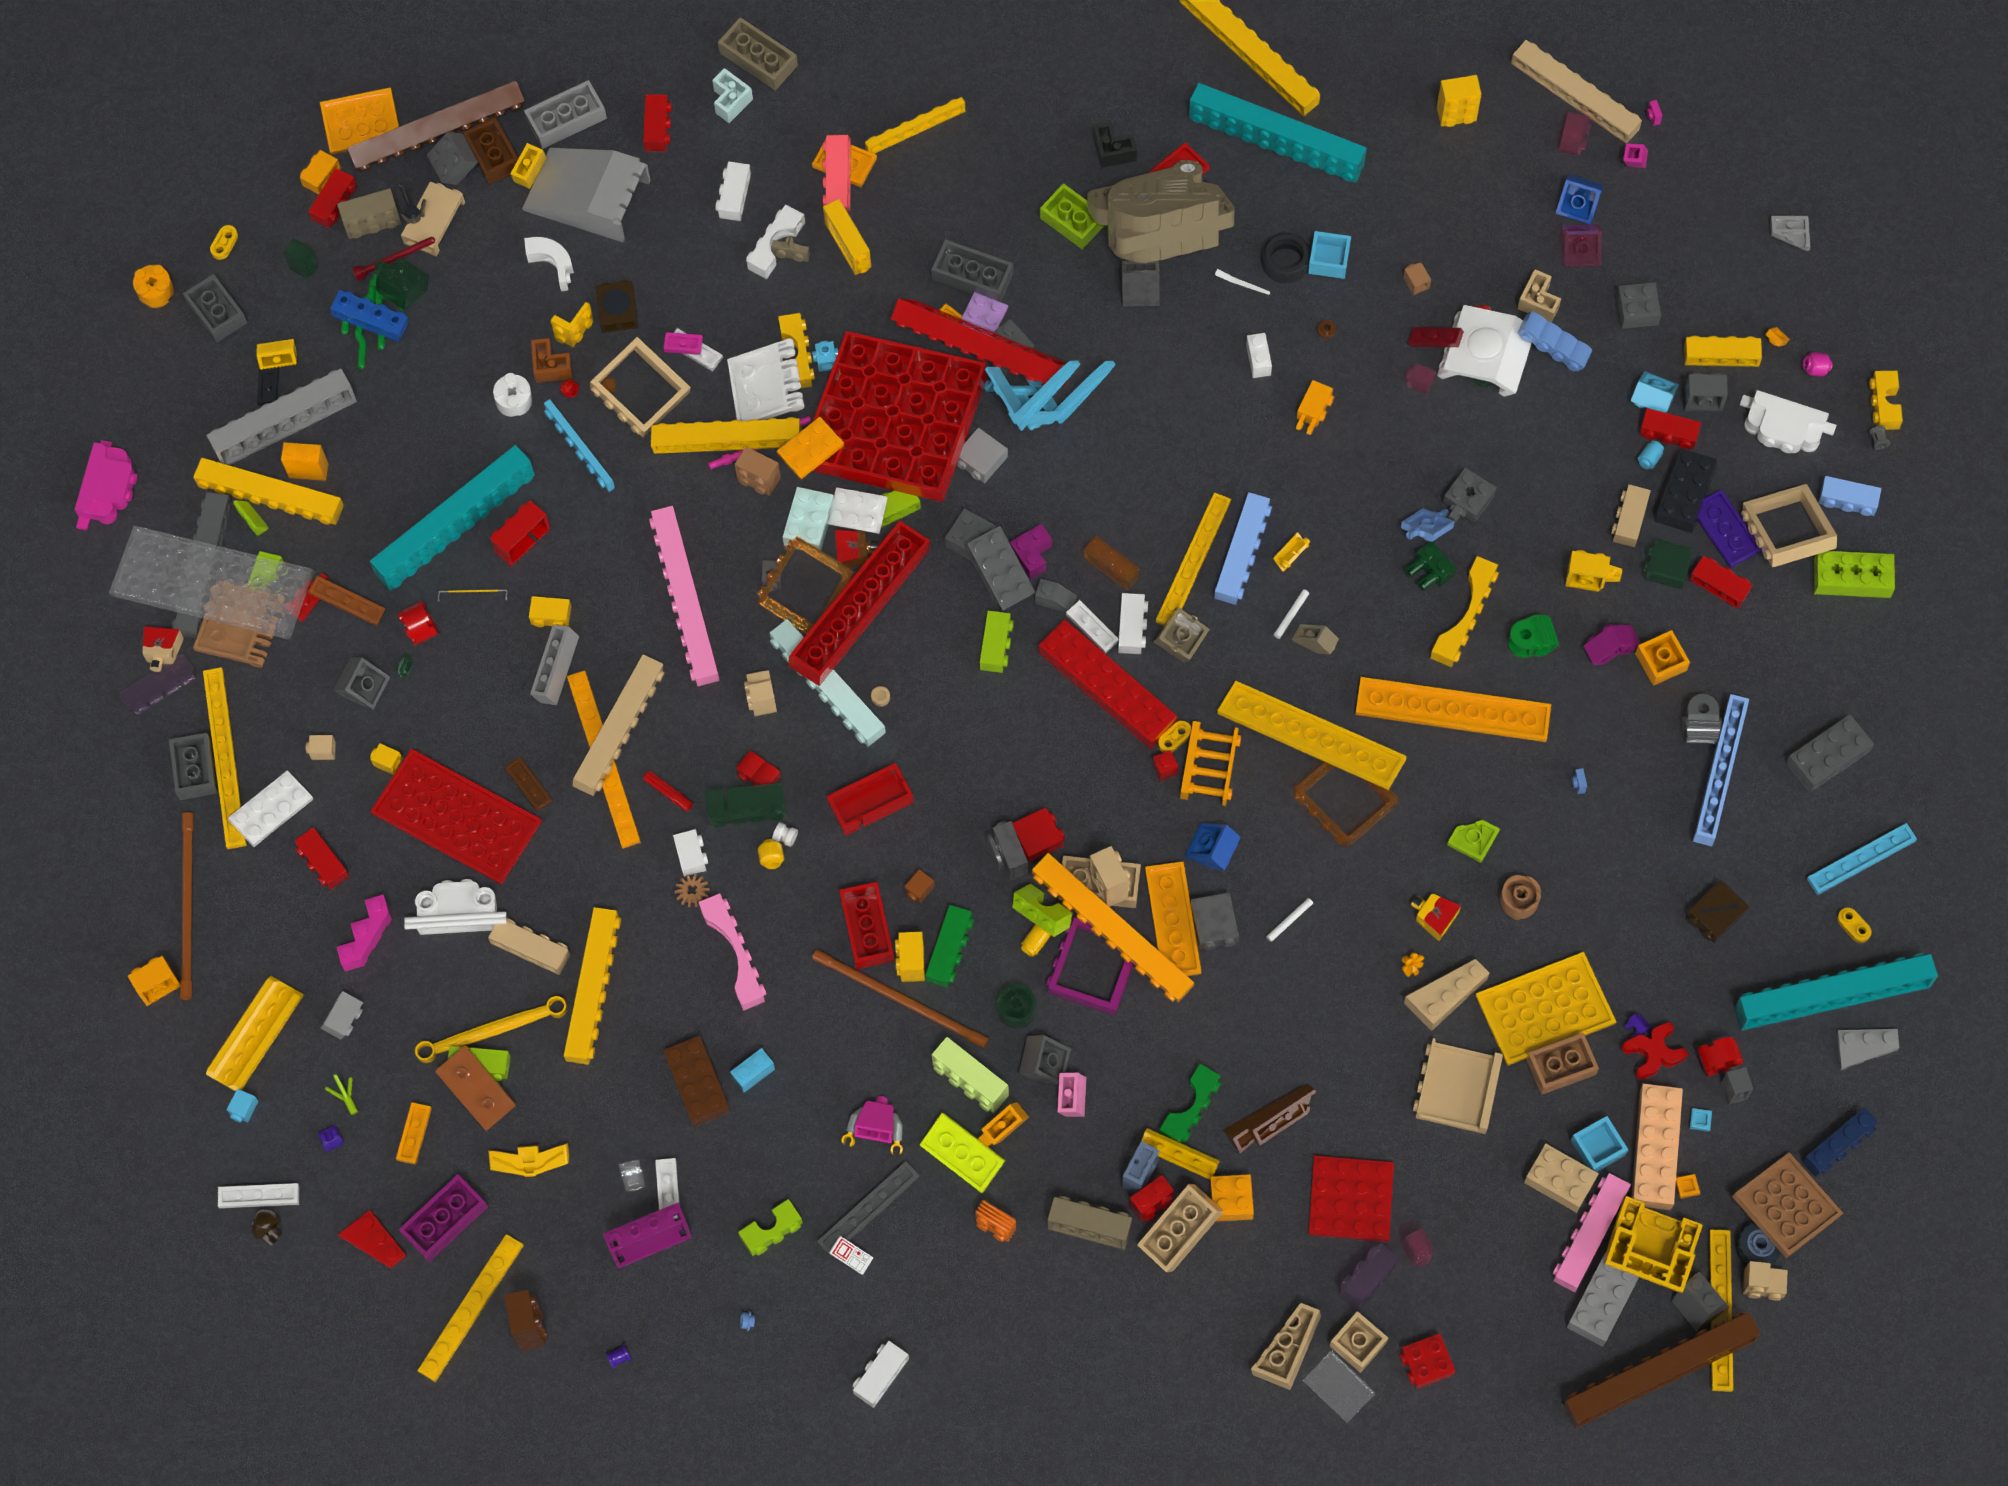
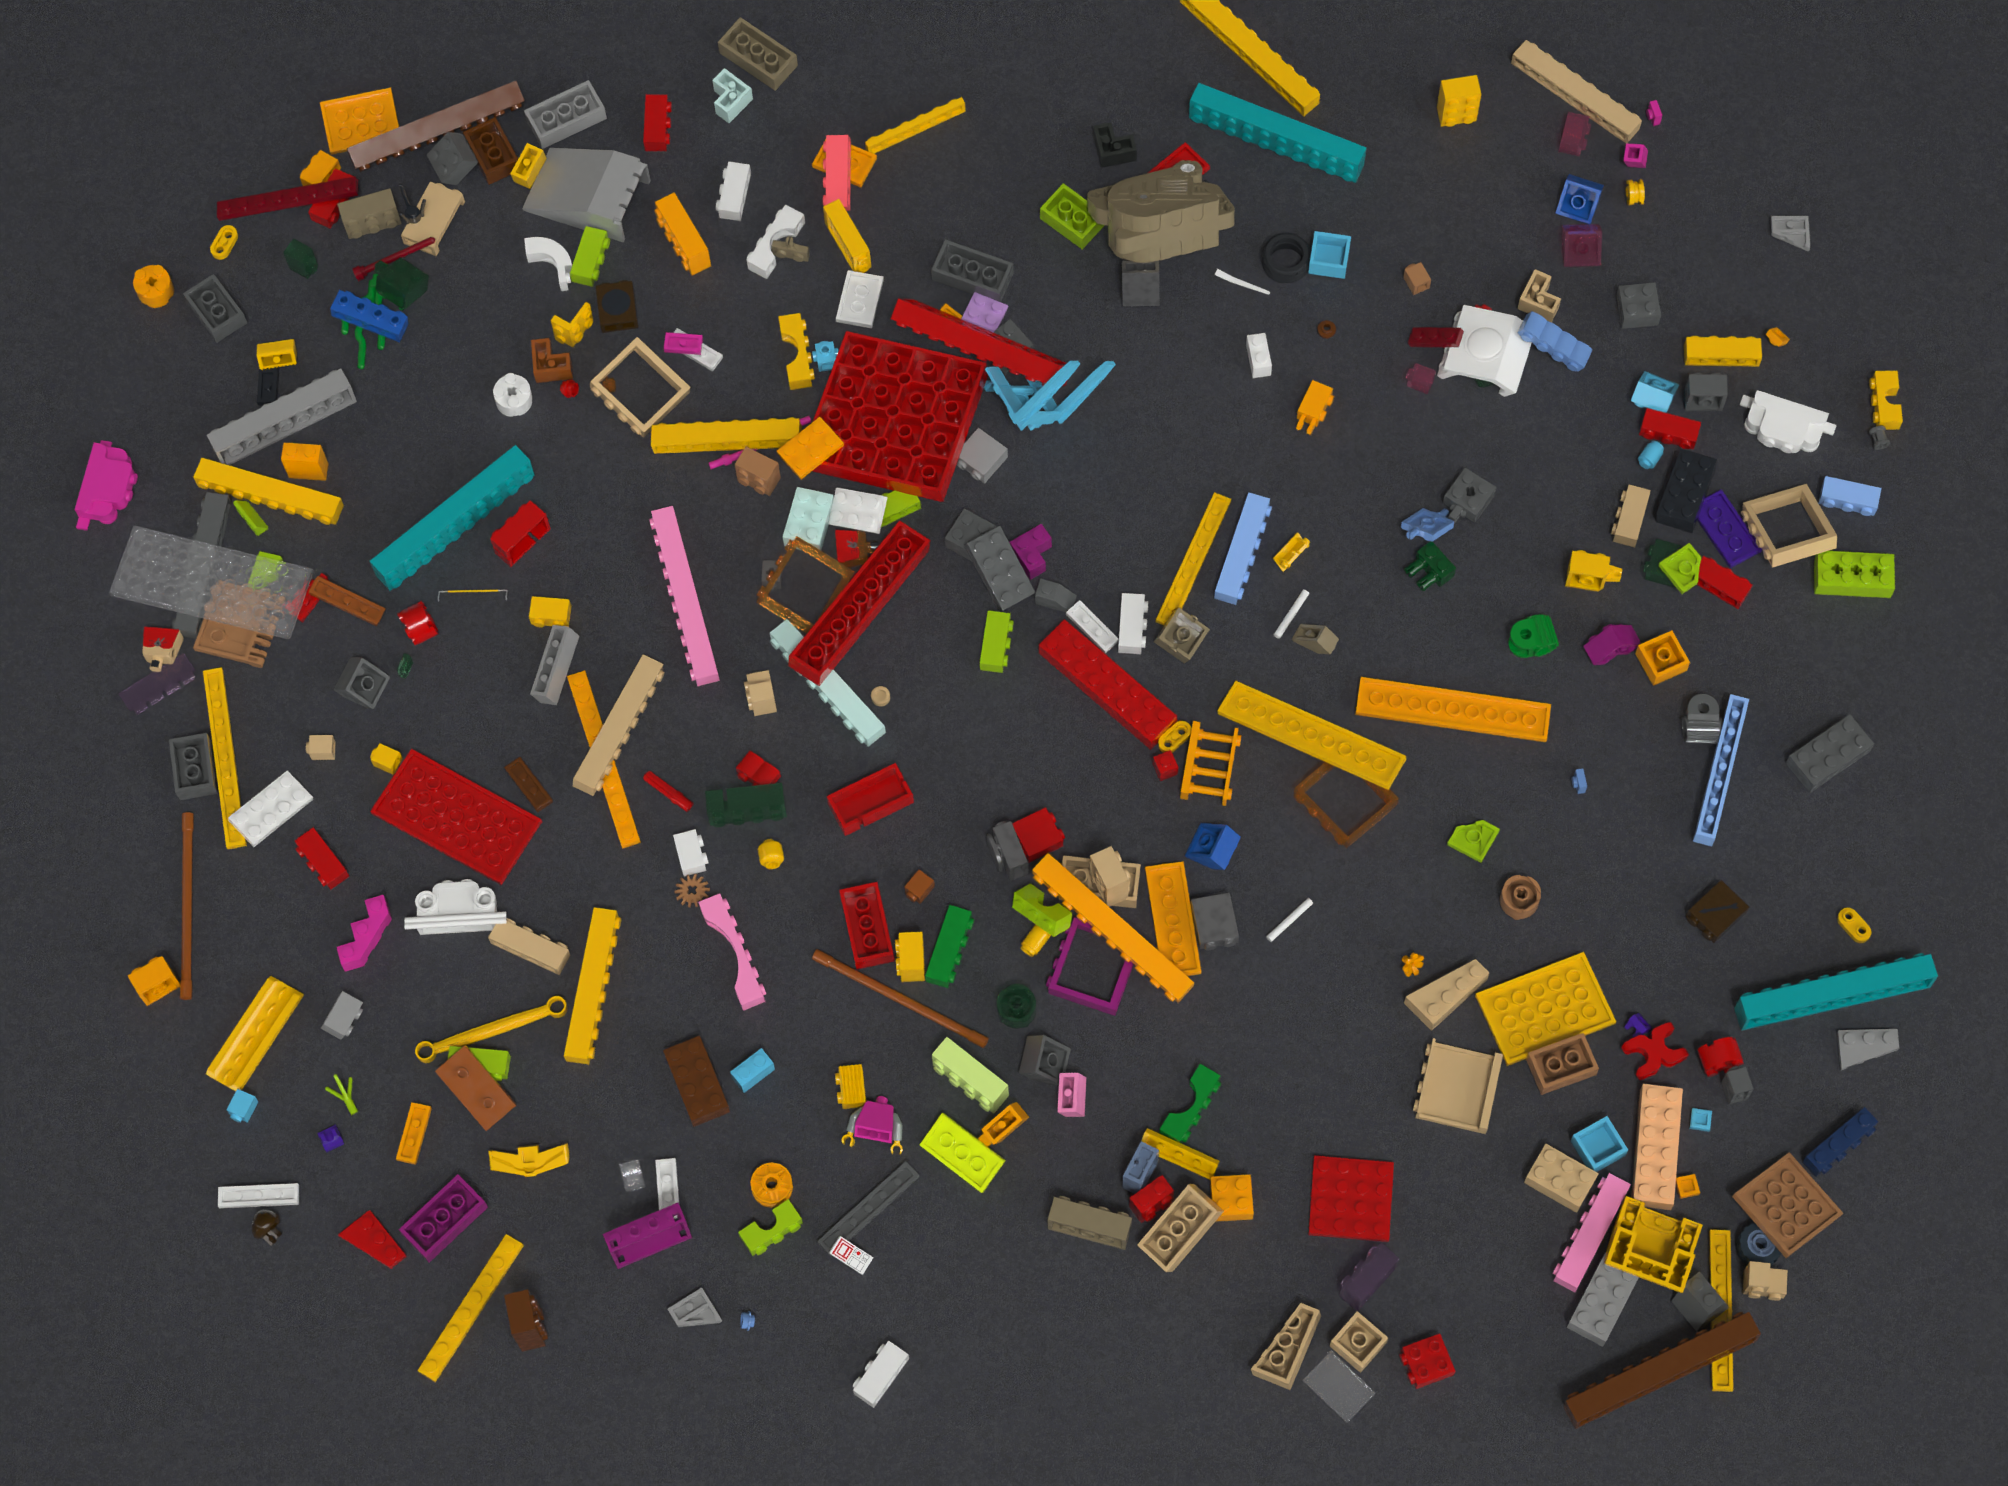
medium azure plate [544,399,615,492] -> none
dark purple bush [606,1344,631,1369] -> none
white hinge [727,339,804,421] -> none
white wheel [772,822,798,847] -> none
orange brick [975,1200,1016,1242] -> none
clear orange brick [1084,536,1140,590] -> none
reddish brown wedge [1223,1084,1316,1153] -> none
clear pink brick [1402,1228,1434,1267] -> none
torso [1411,894,1461,941] -> none
yellow arch [1430,556,1499,667] -> none
dark pink head [1803,352,1832,377] -> none
medium azure plate [1807,823,1917,895] -> none
none -> dark red plate [217,176,358,221]
none -> lime brick [570,226,610,287]
none -> light orange brick [654,192,711,276]
none -> light grey wing [668,1288,722,1327]
none -> light orange wheel [750,1162,793,1208]
none -> yellow brick [835,1064,866,1109]
none -> white plate [836,270,884,328]
none -> yellow wheel [1626,179,1645,205]
none -> lime plate [1658,543,1701,594]

